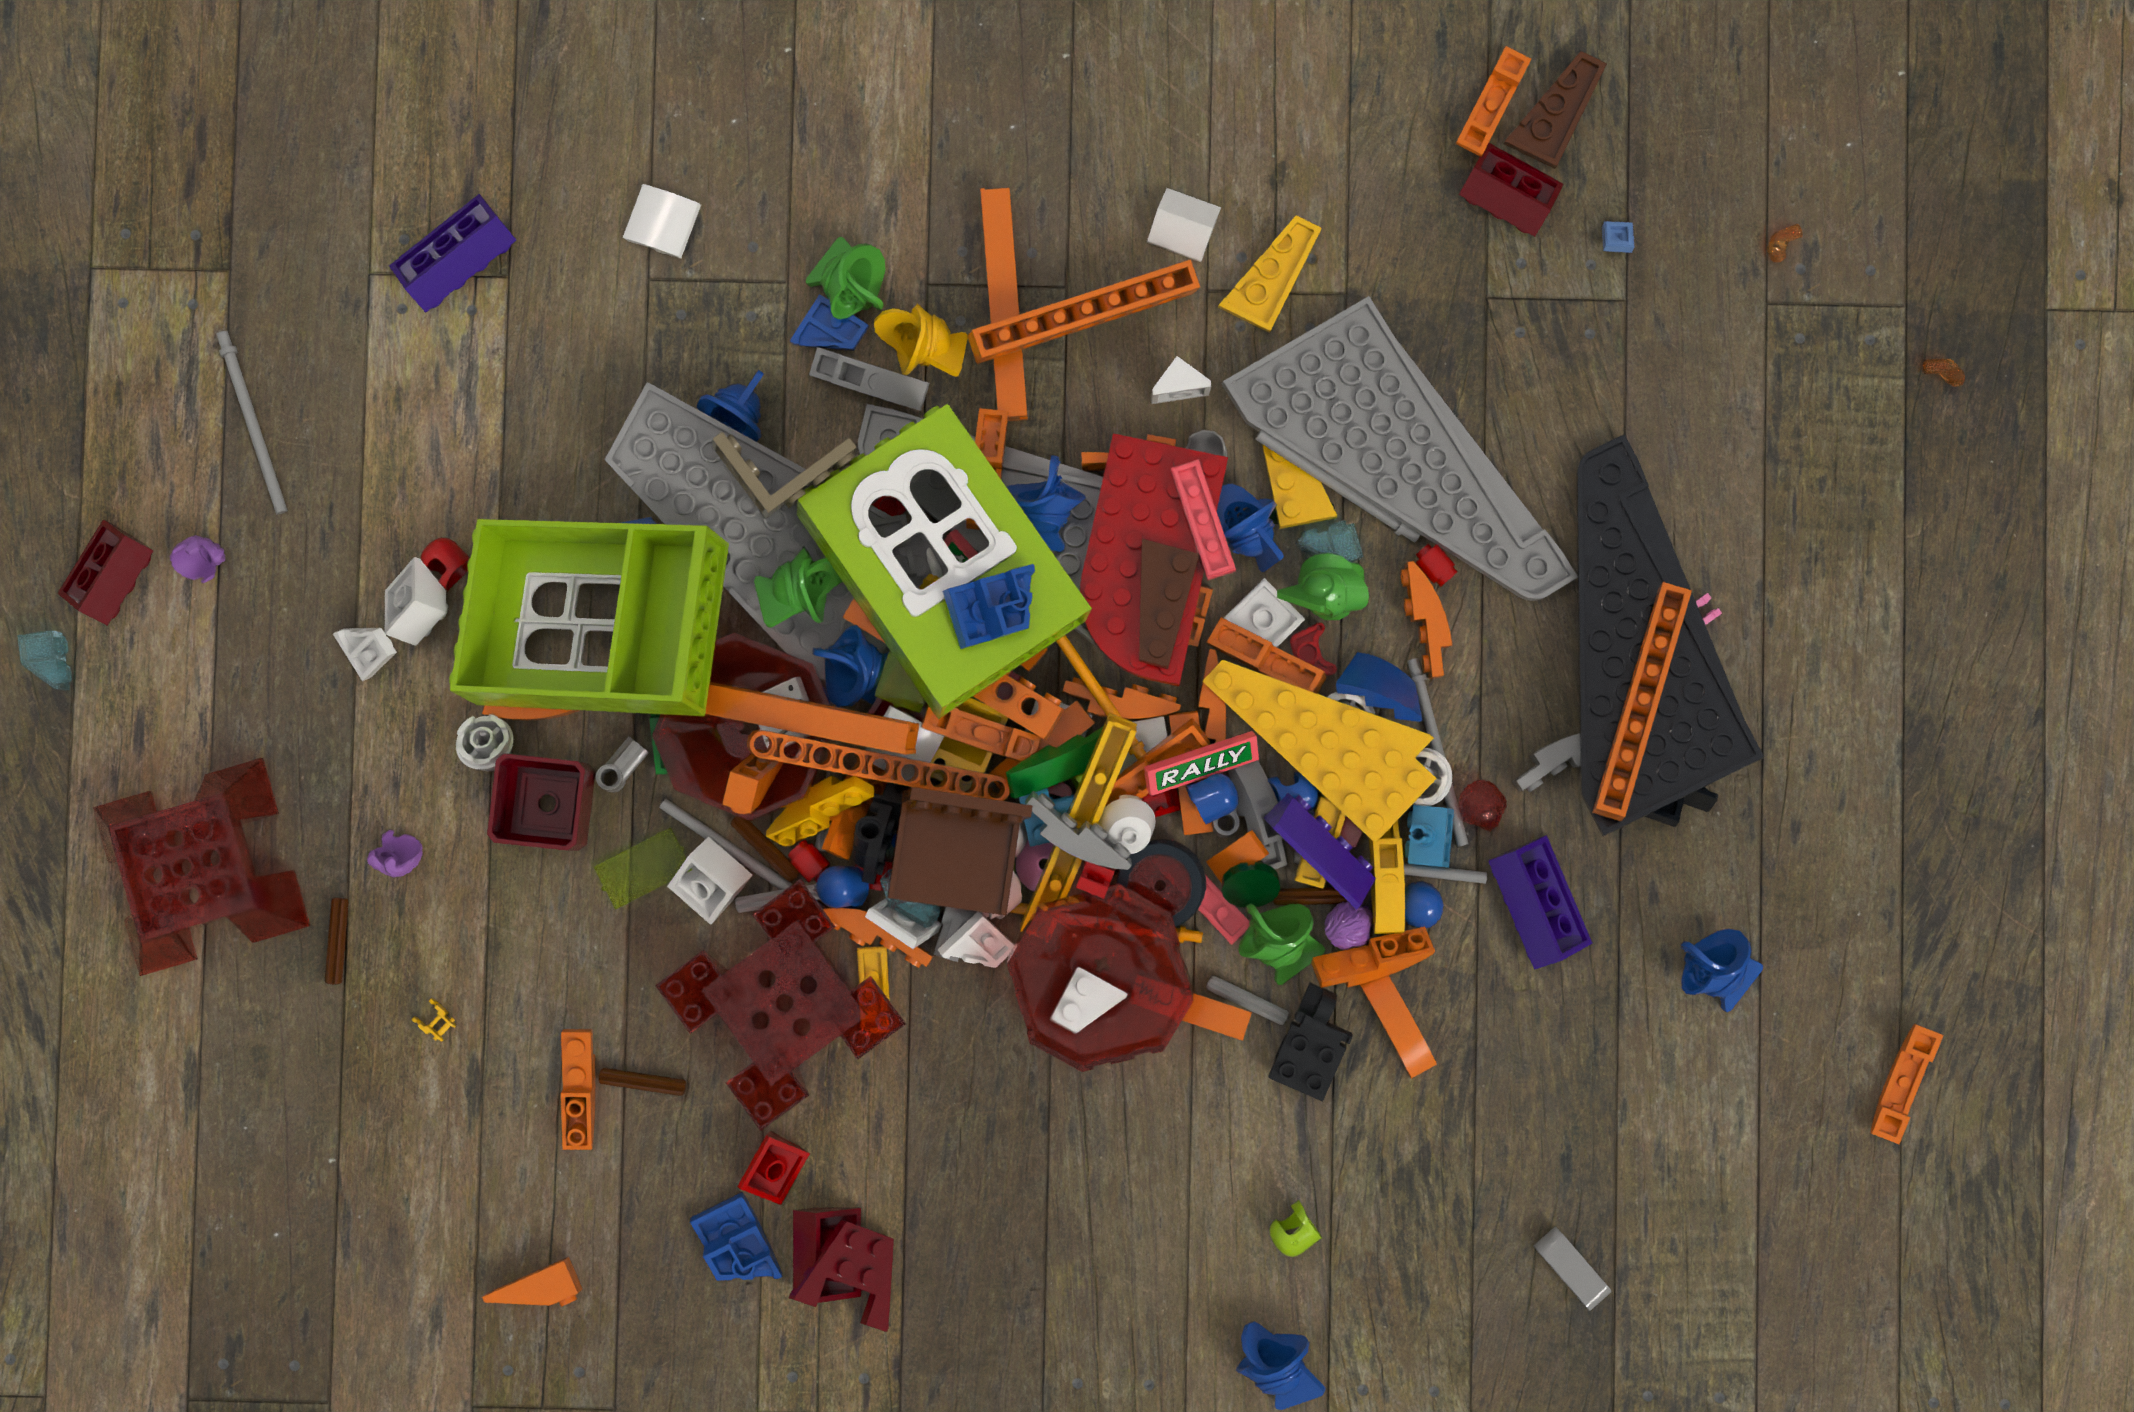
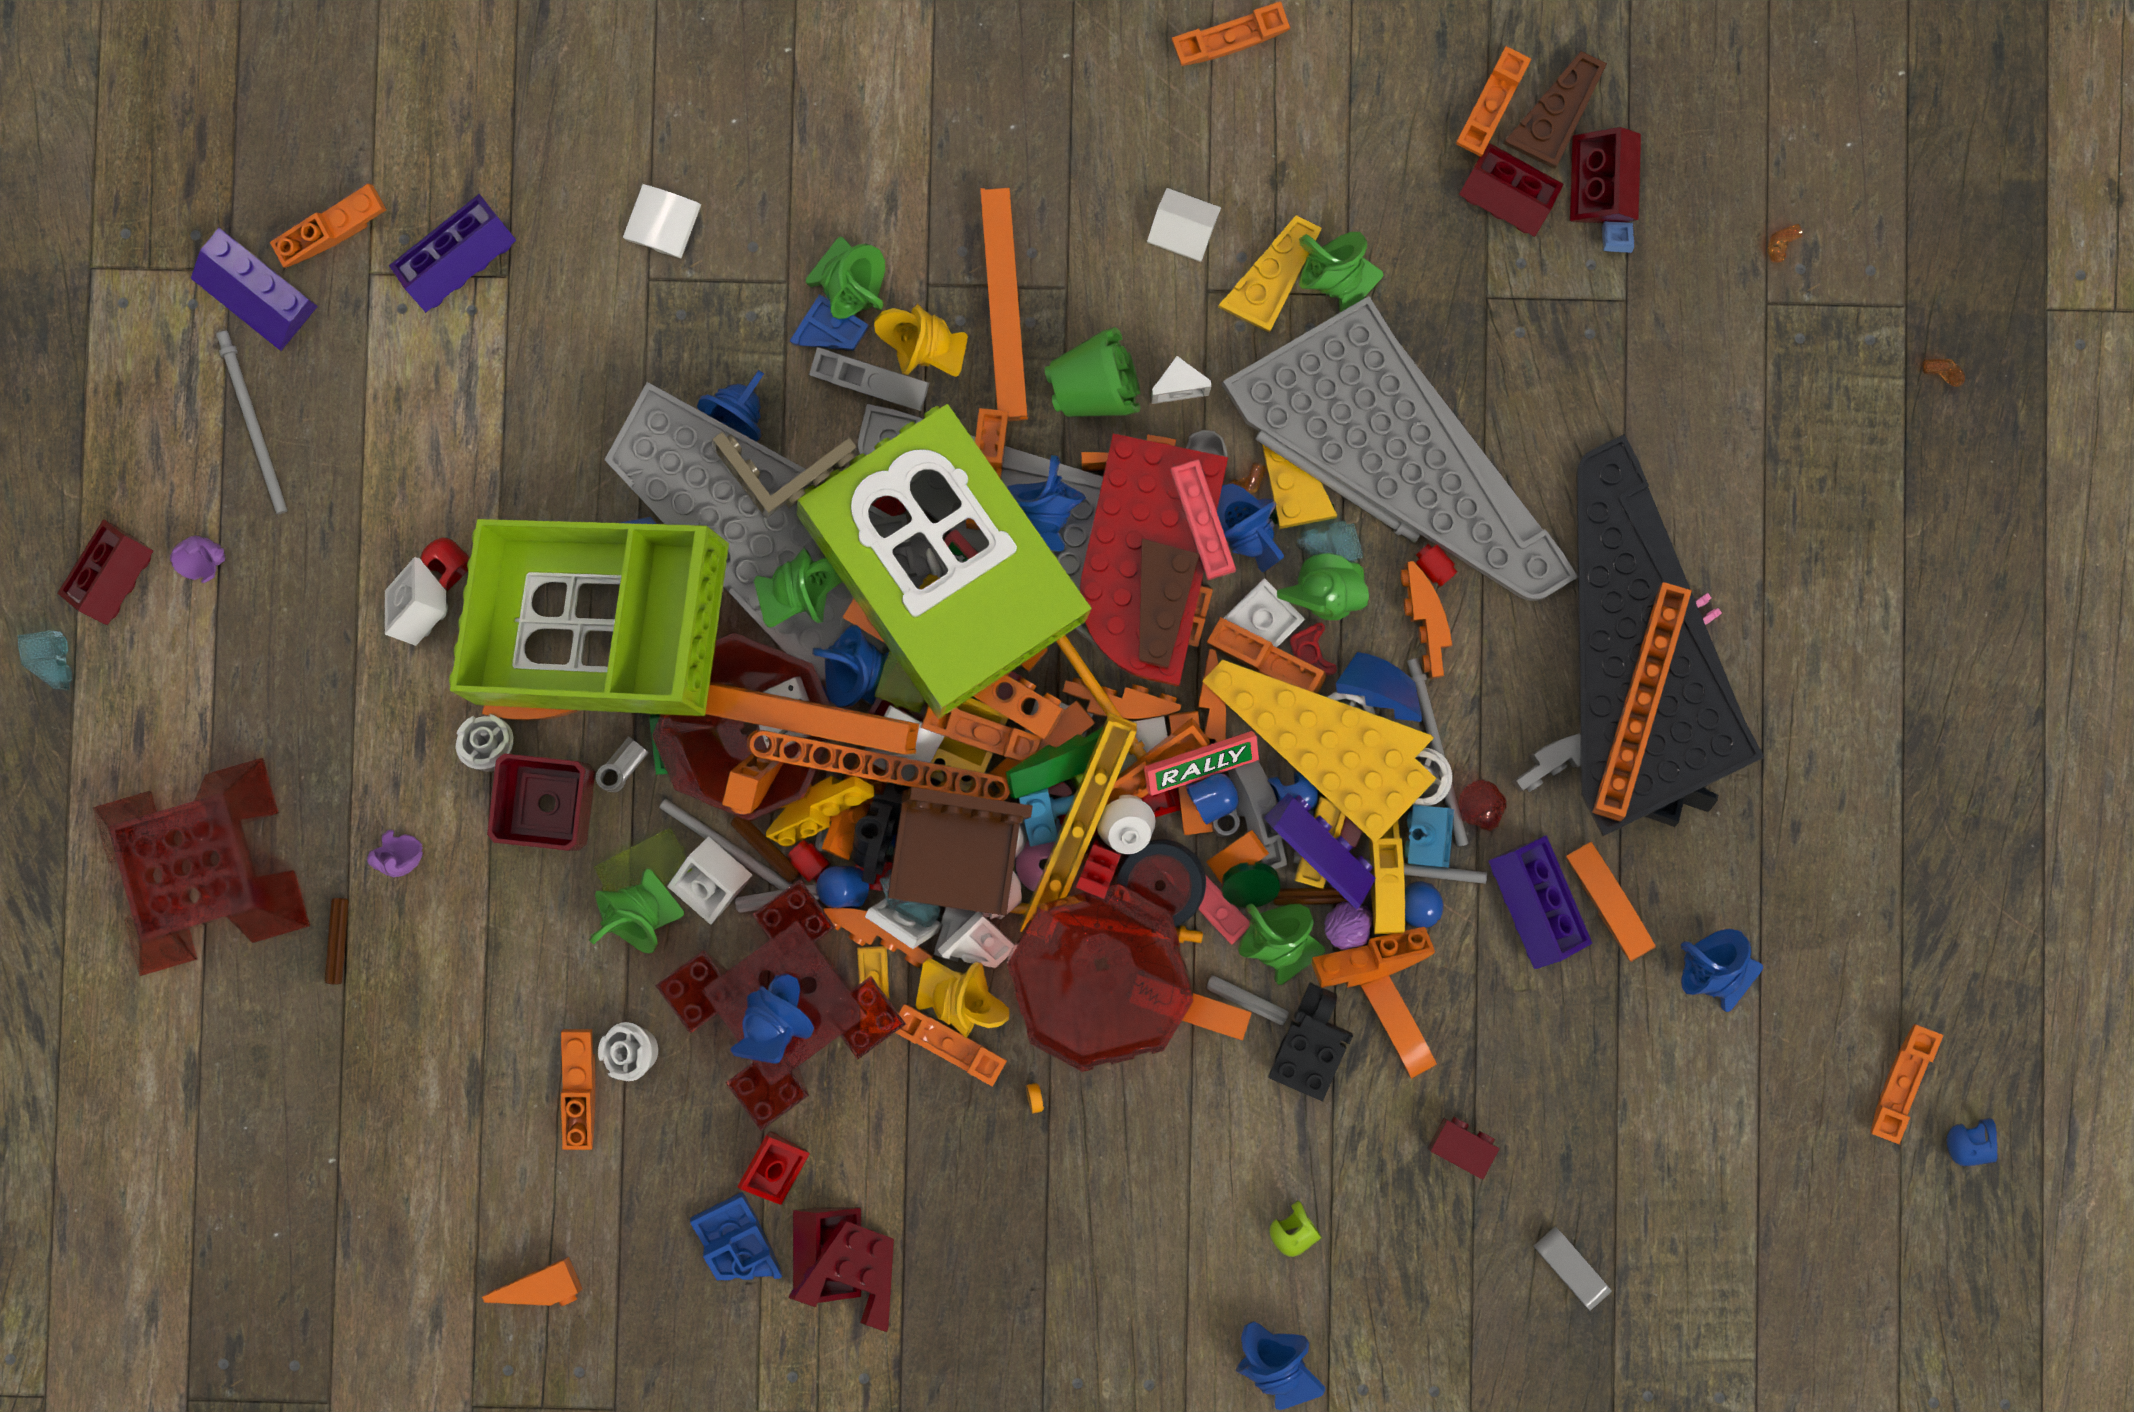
white wing [333,628,397,681] -> none
yellow piece [412,998,456,1041] -> none
reddish brown axle [599,1068,686,1096] -> none
blue slope [943,564,1035,649] -> none
orange brick [967,259,1200,364] -> none
light grey slope [1025,791,1132,870] -> none
white wing [1049,967,1127,1034] -> none
none -> dark purple slope [191,228,318,351]
none -> orange slope [270,184,386,268]
none -> bright green helmet [589,869,684,953]
none -> white cone [598,1022,658,1081]
none -> blue helmet [730,973,814,1064]
none -> orange slope [890,1004,1007,1087]
none -> yellow helmet [916,958,1009,1039]
none -> light orange tile [1026,1083,1044,1114]
none -> bright green cone [1045,327,1141,417]
none -> orange slope [1172,1,1290,66]
none -> clear orange arm [1229,462,1267,494]
none -> bright green helmet [1299,232,1383,312]
none -> dark red brick [1427,1116,1500,1180]
none -> orange slope [1566,842,1656,962]
none -> dark red slope [1570,127,1641,223]
none -> blue helmet [1947,1118,1997,1166]

